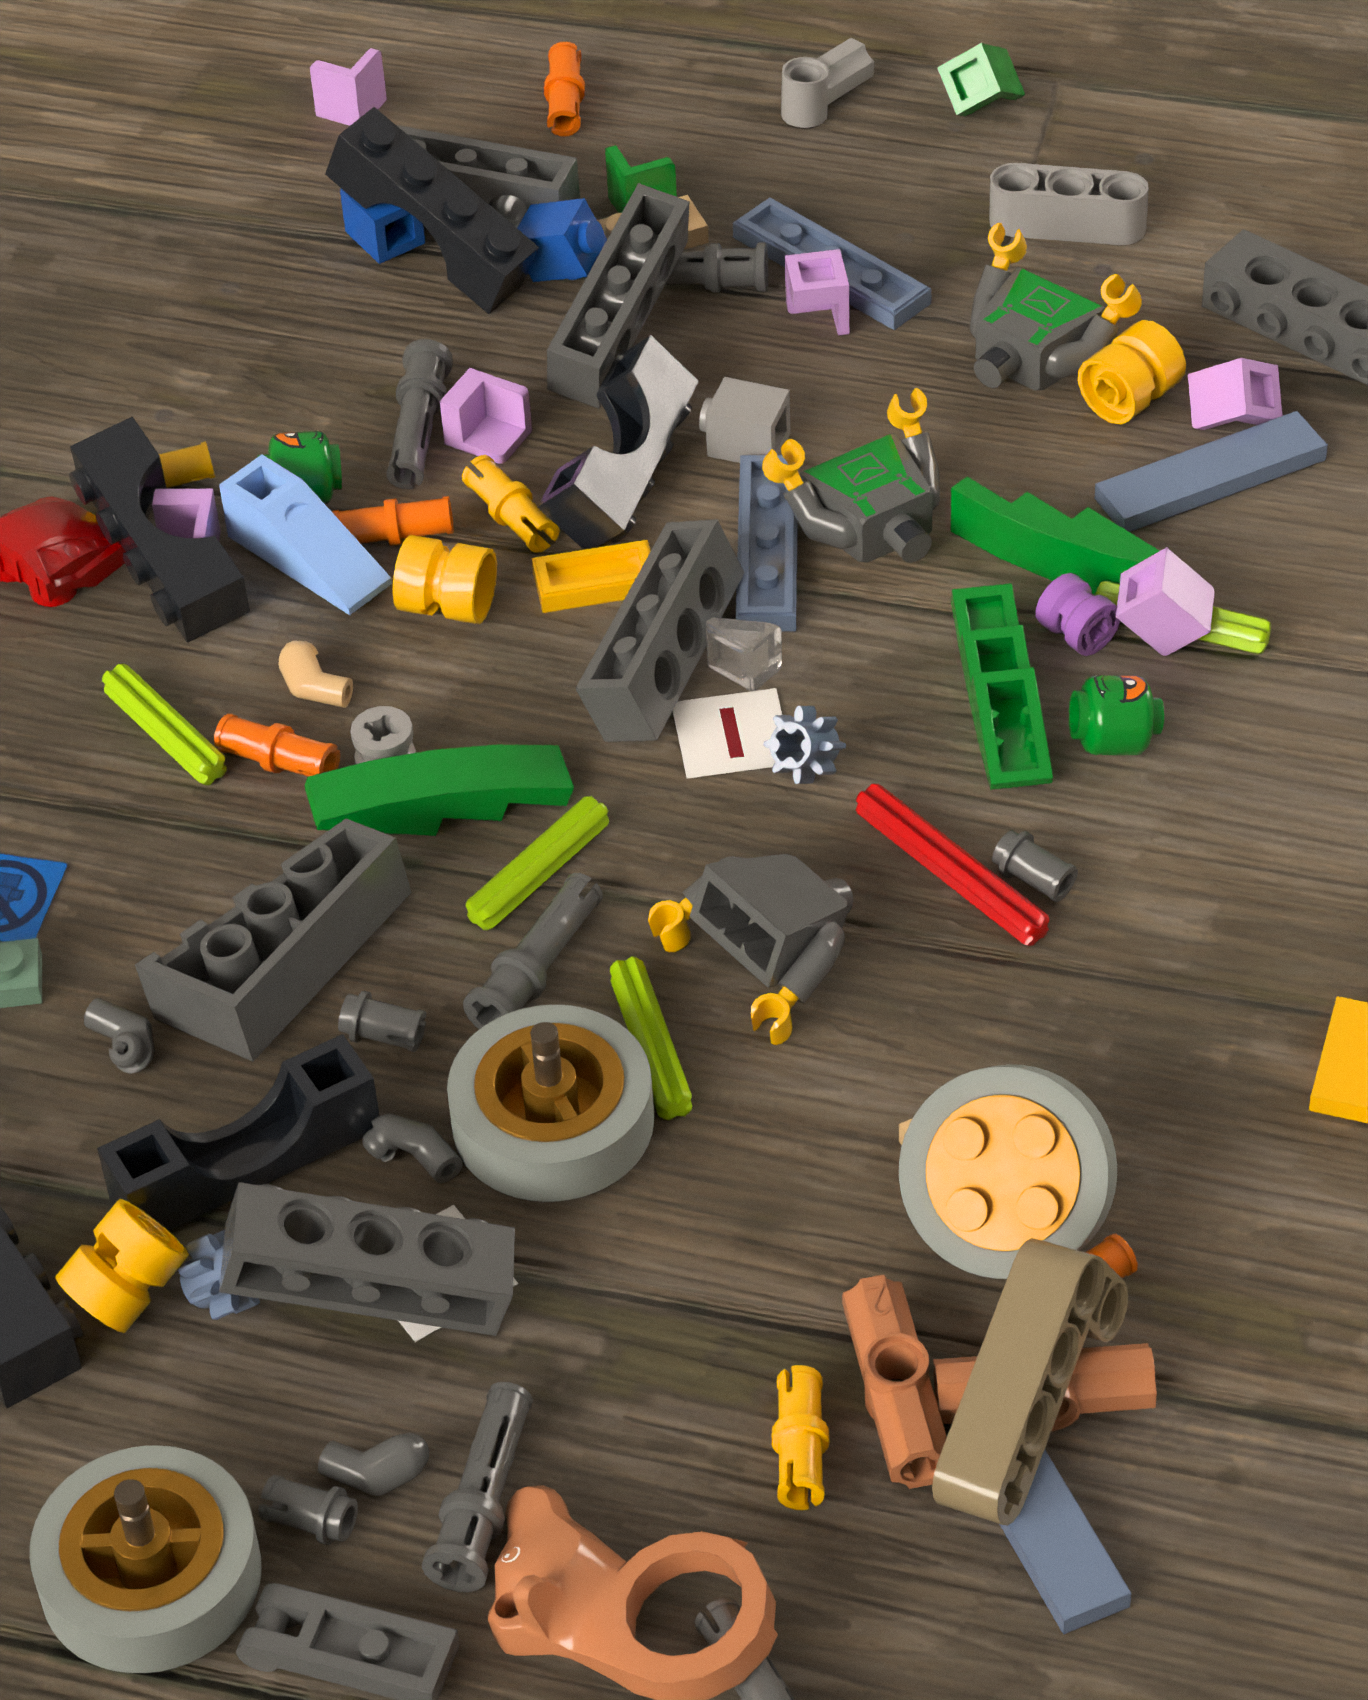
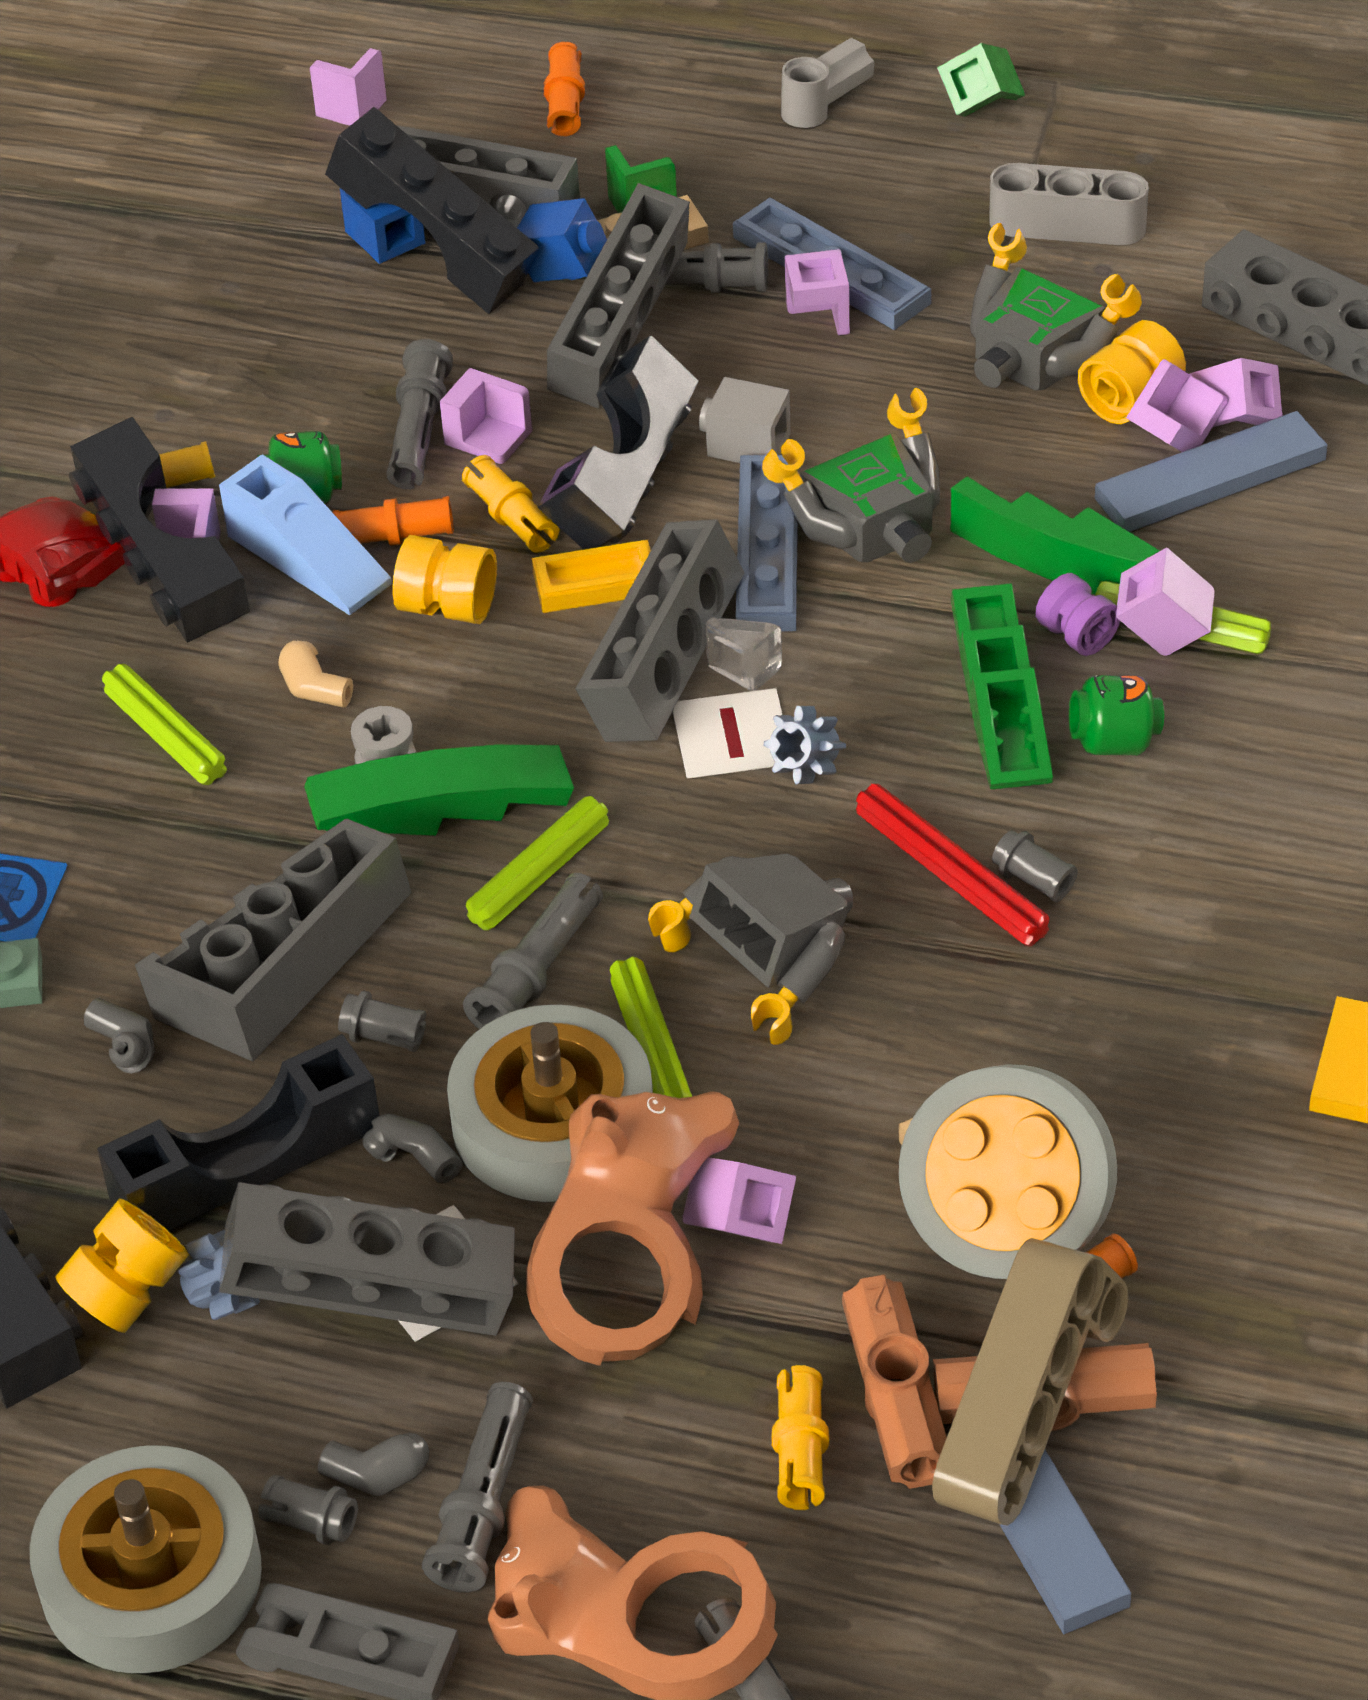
orange pin [214,714,340,777] -> none
none -> nougat animal [526,1091,739,1366]
none -> lavender panel [683,1158,796,1244]
none -> lavender panel [1126,359,1228,452]

